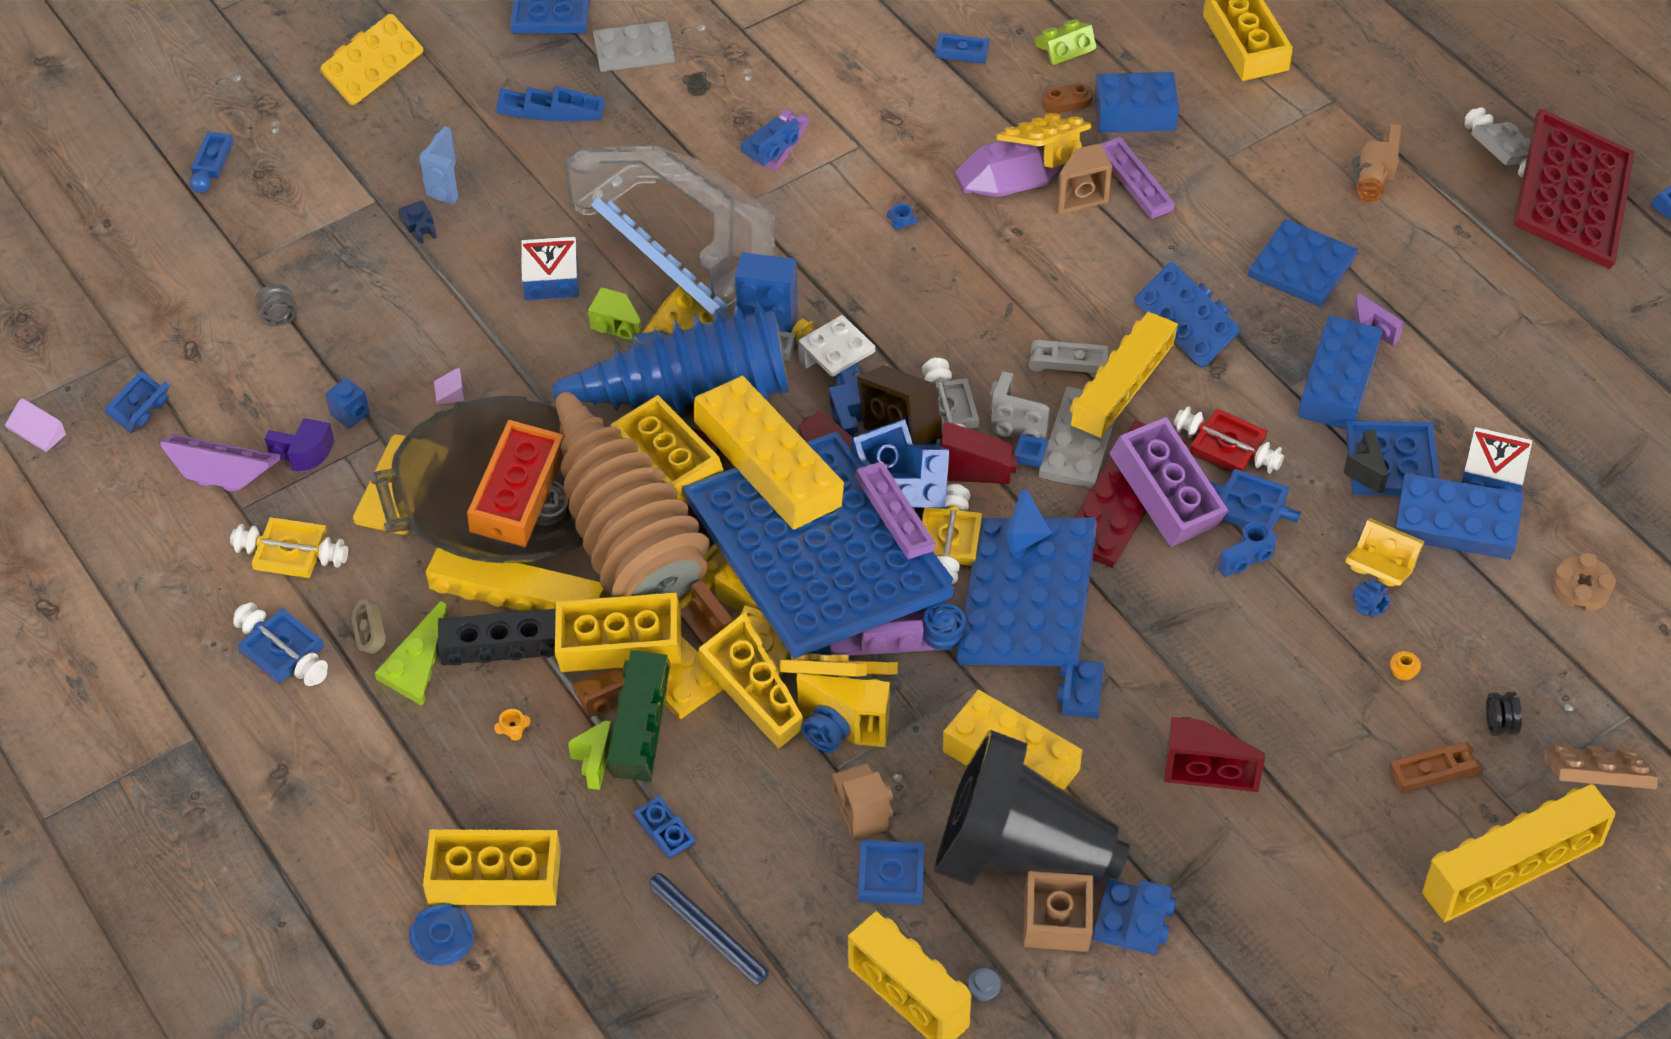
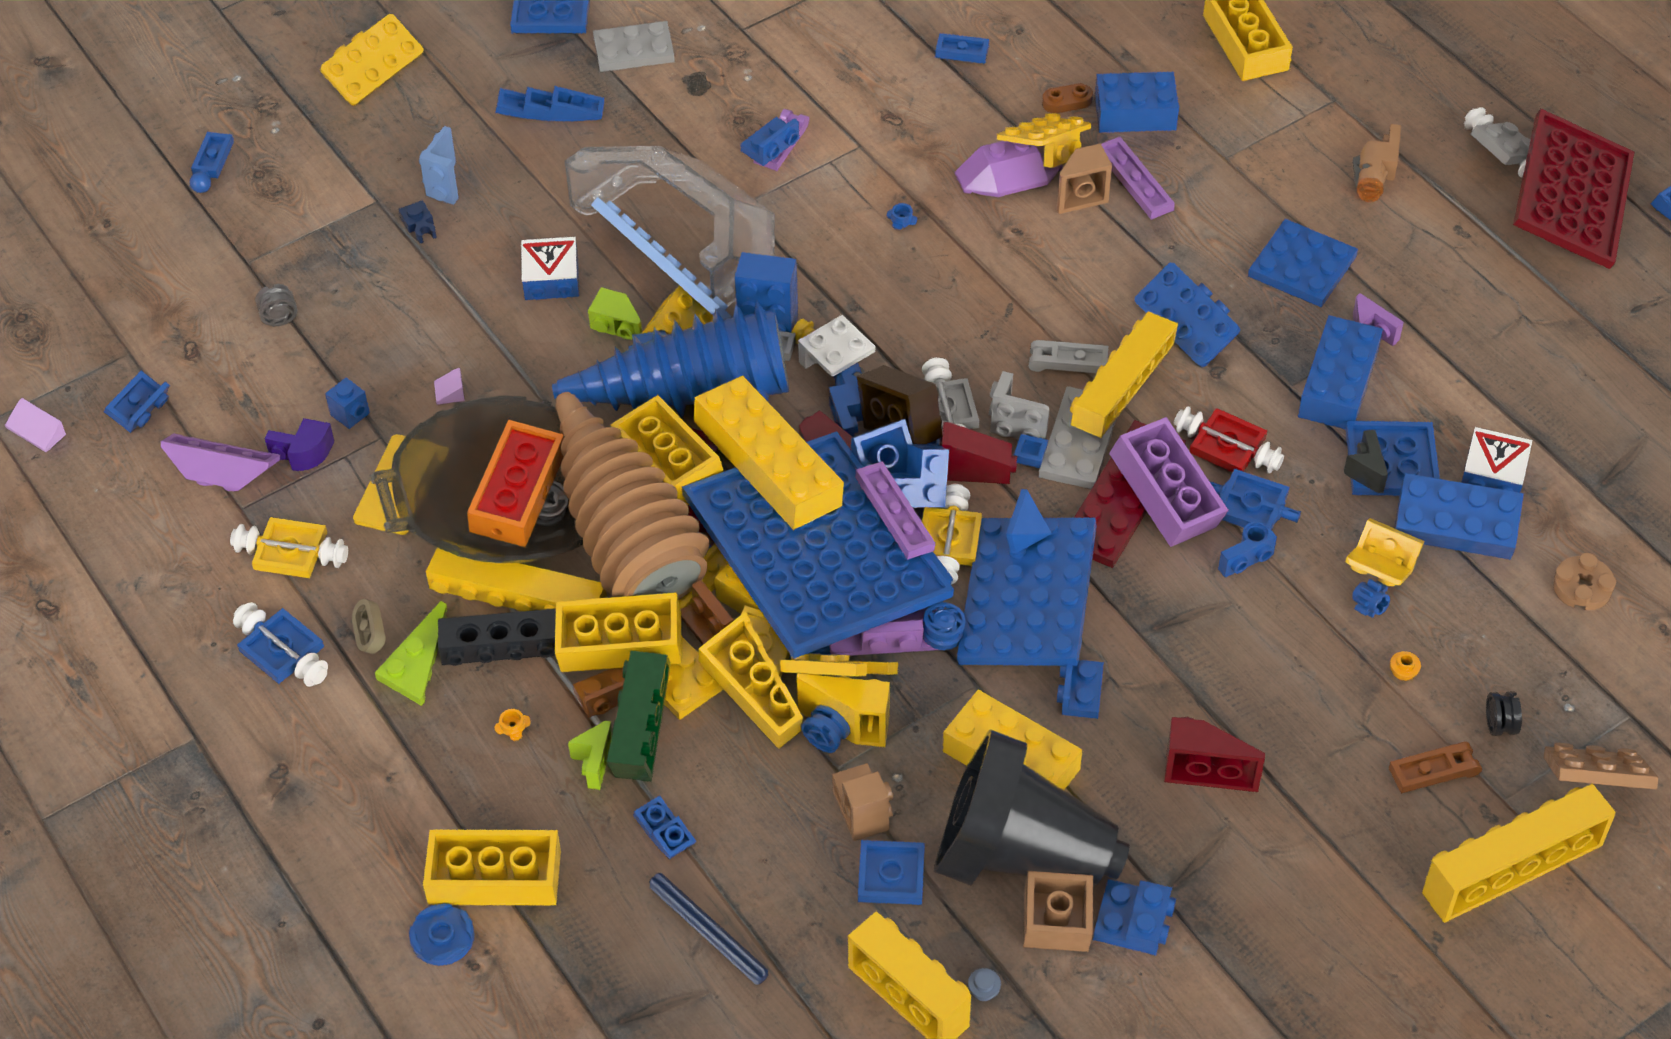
lime bracket [1034,19,1096,65] -> none

